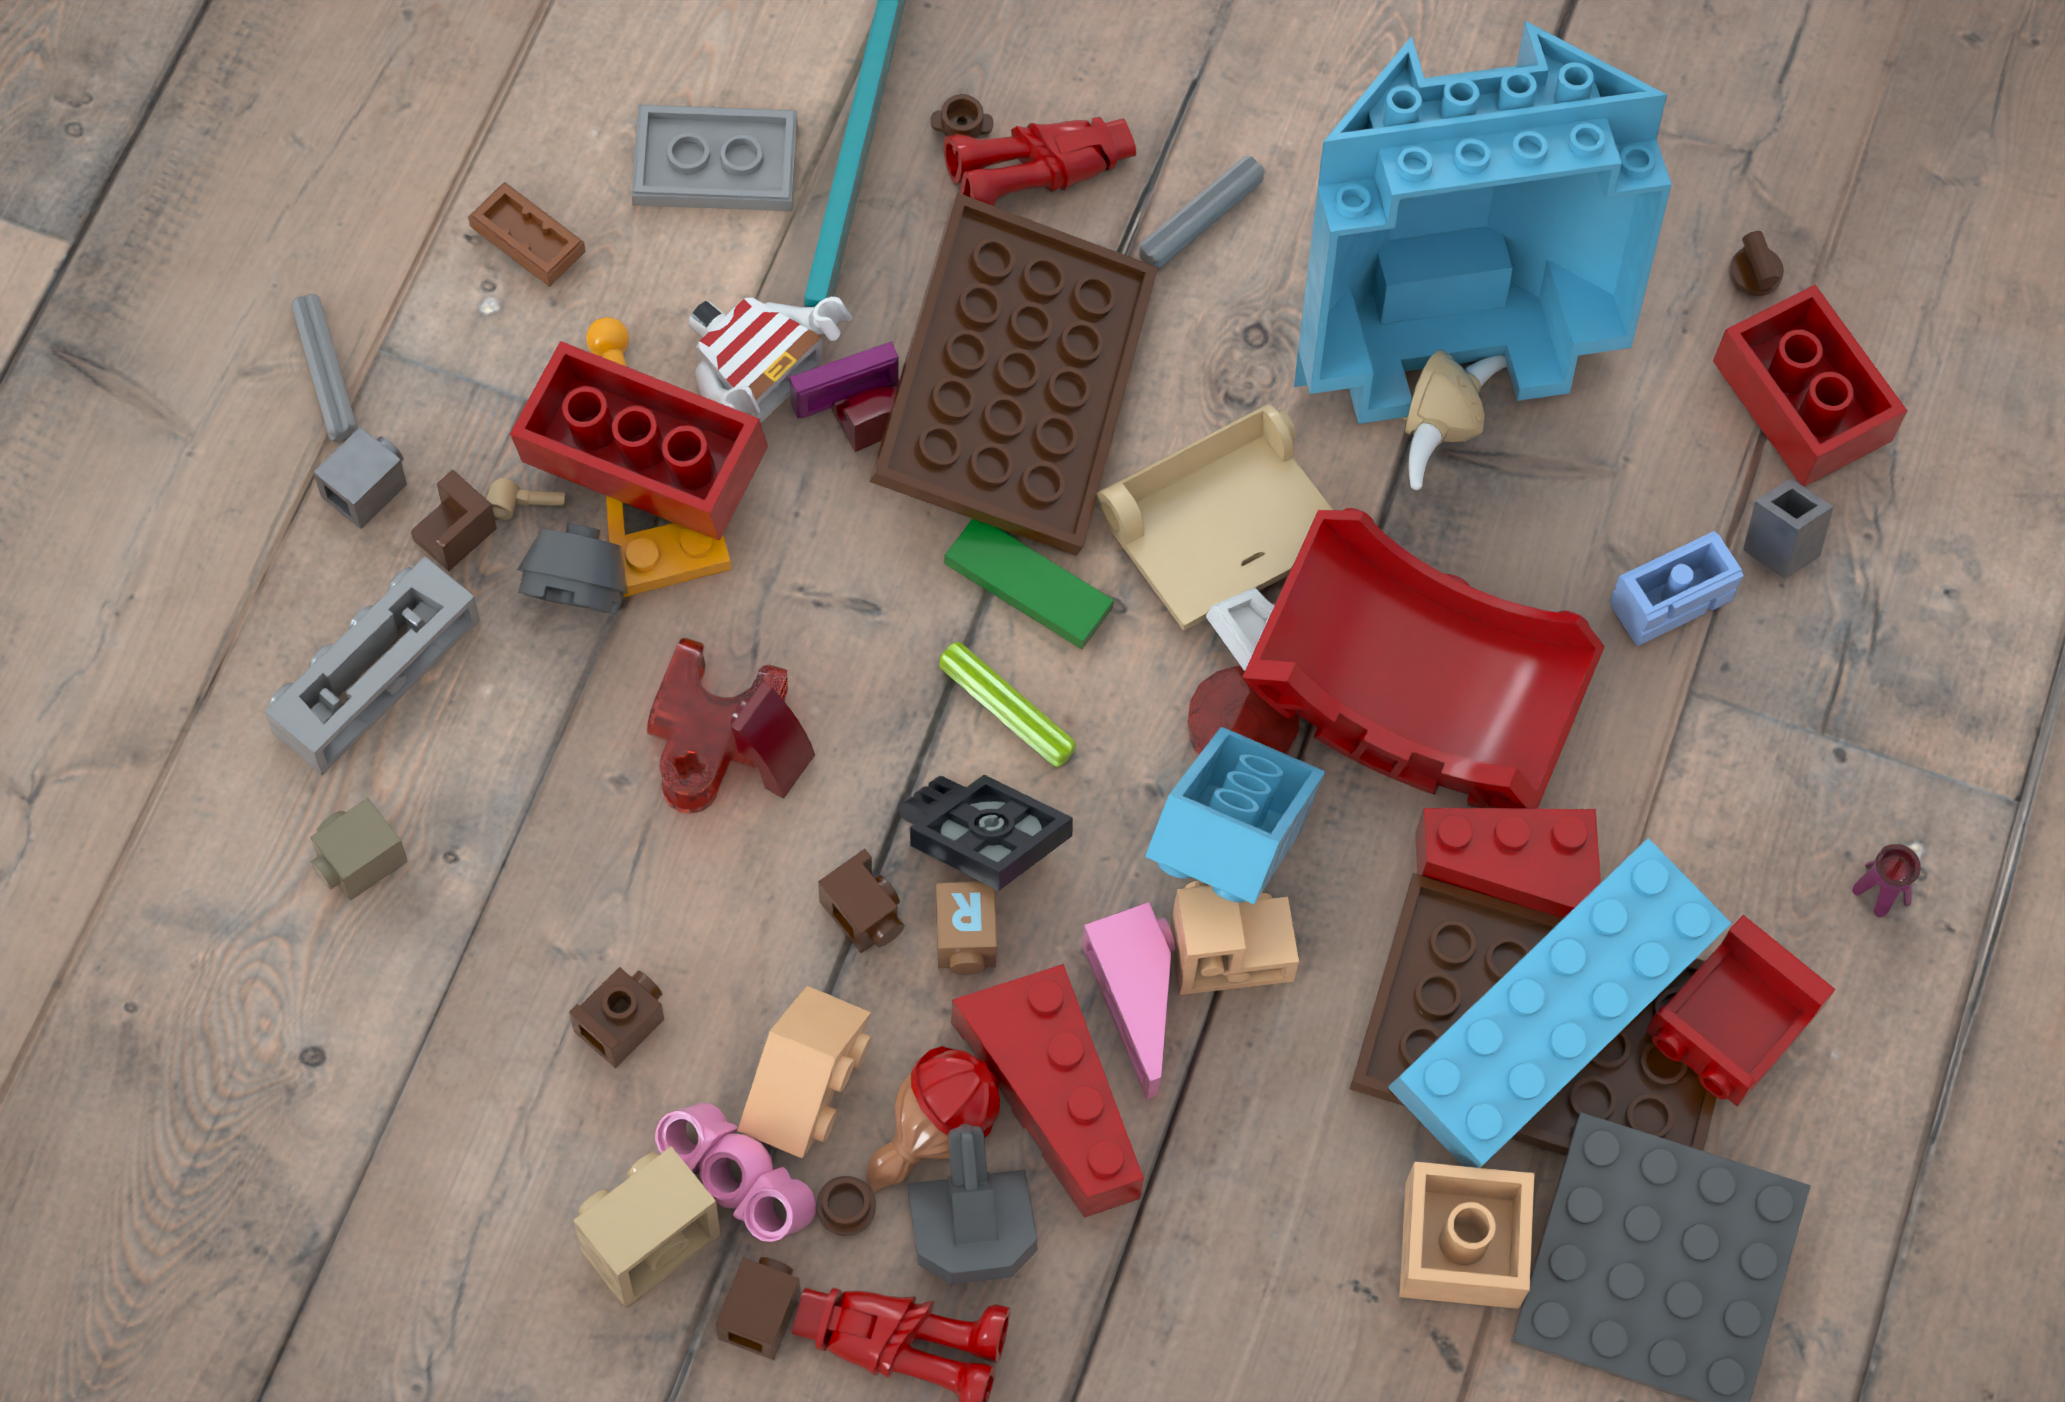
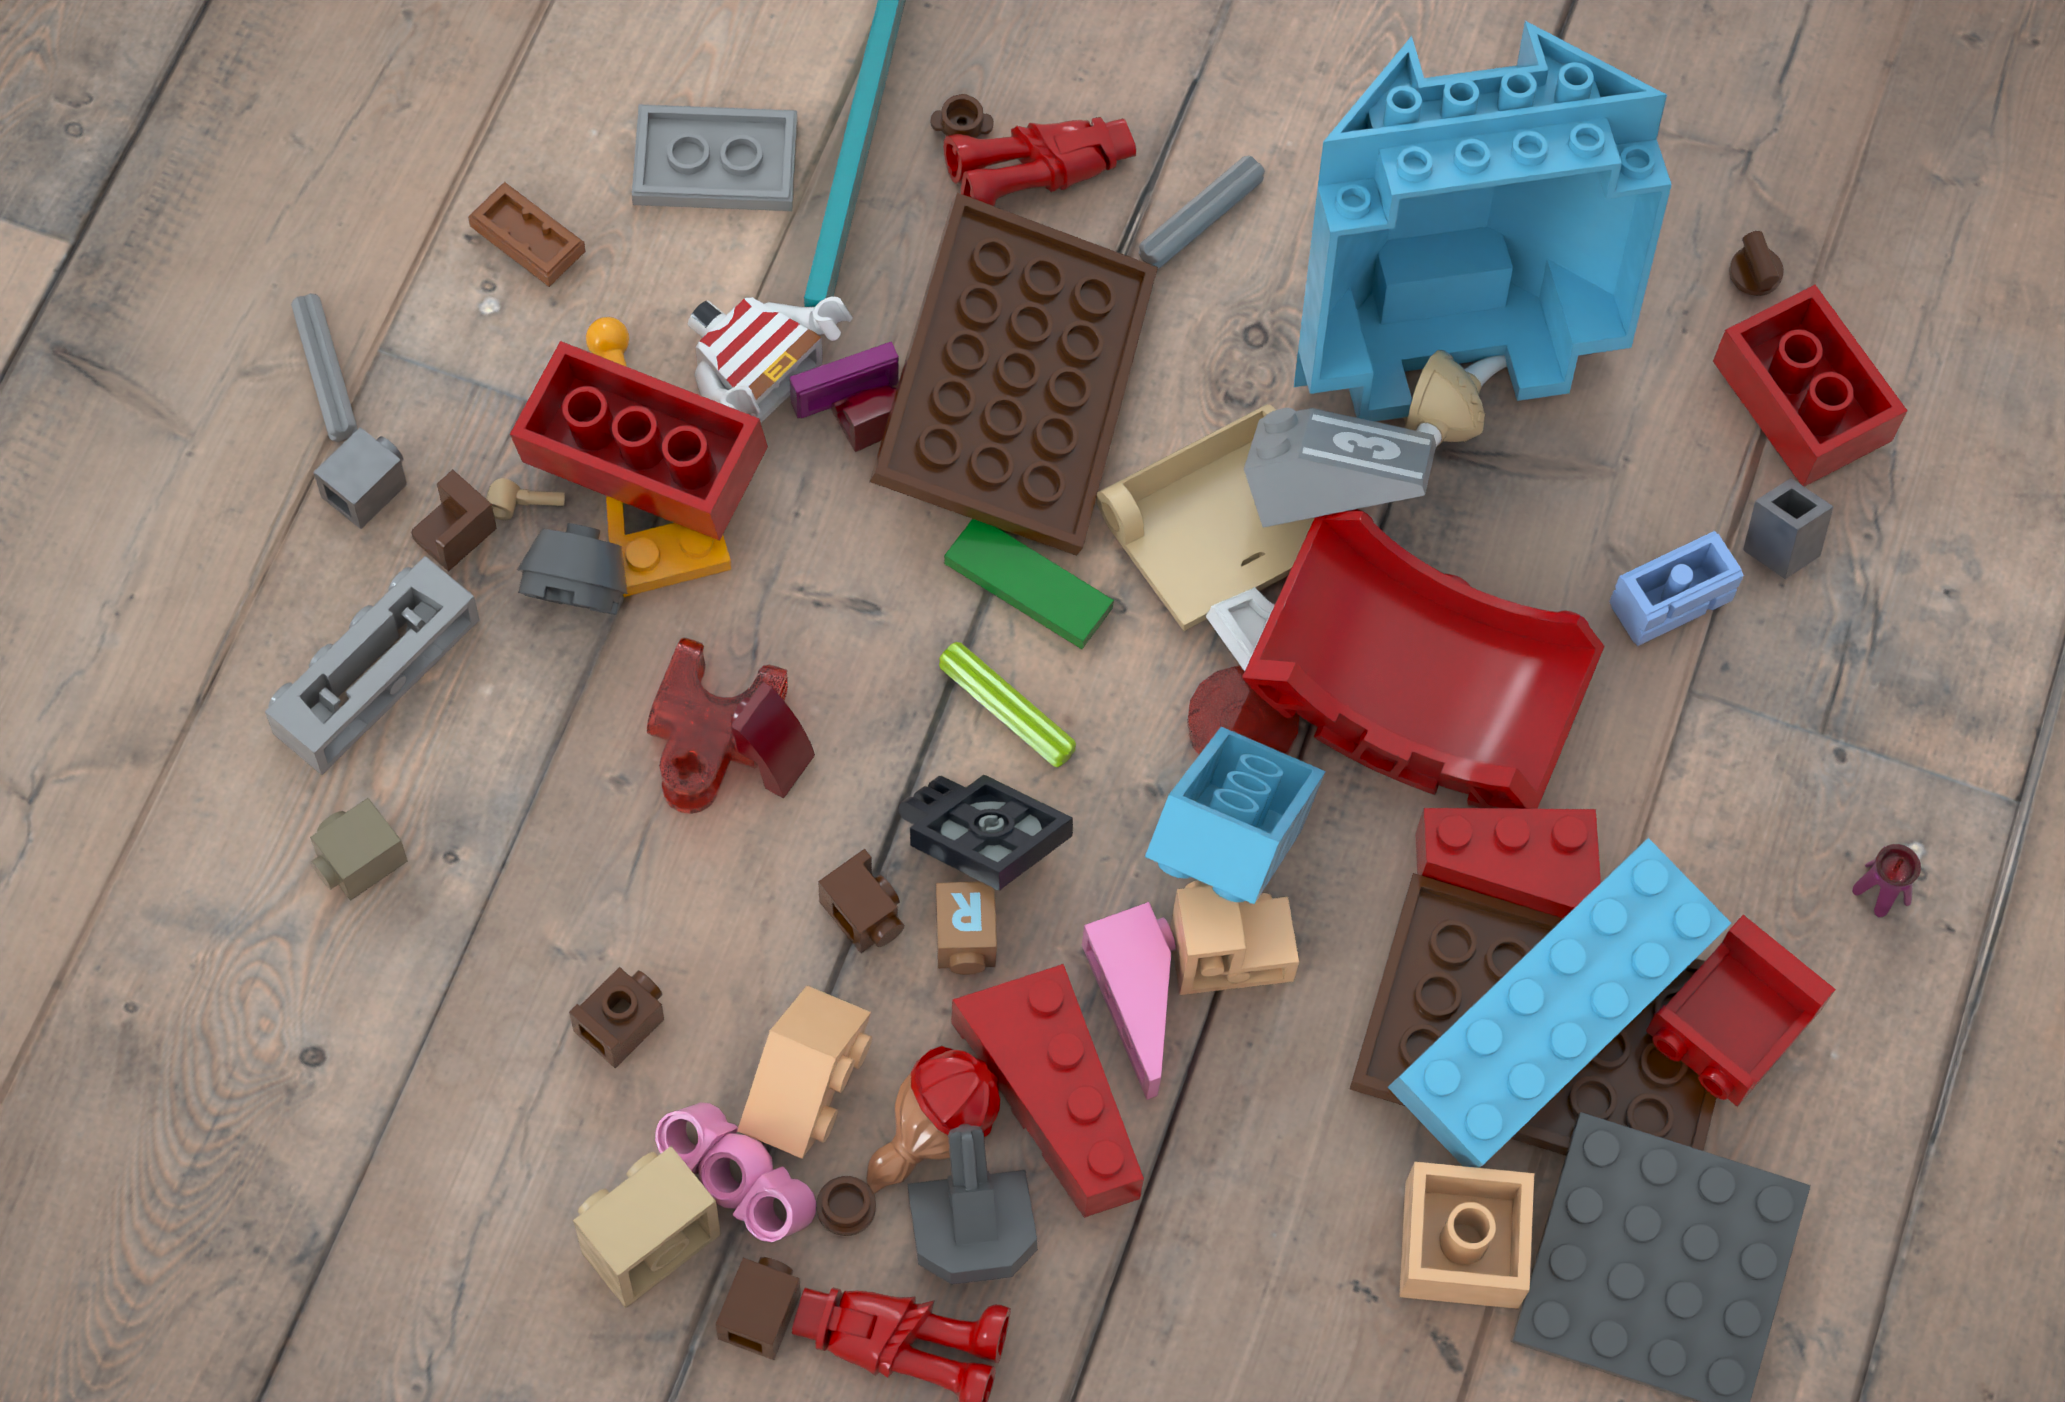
none -> light grey slope [1244,408,1436,528]

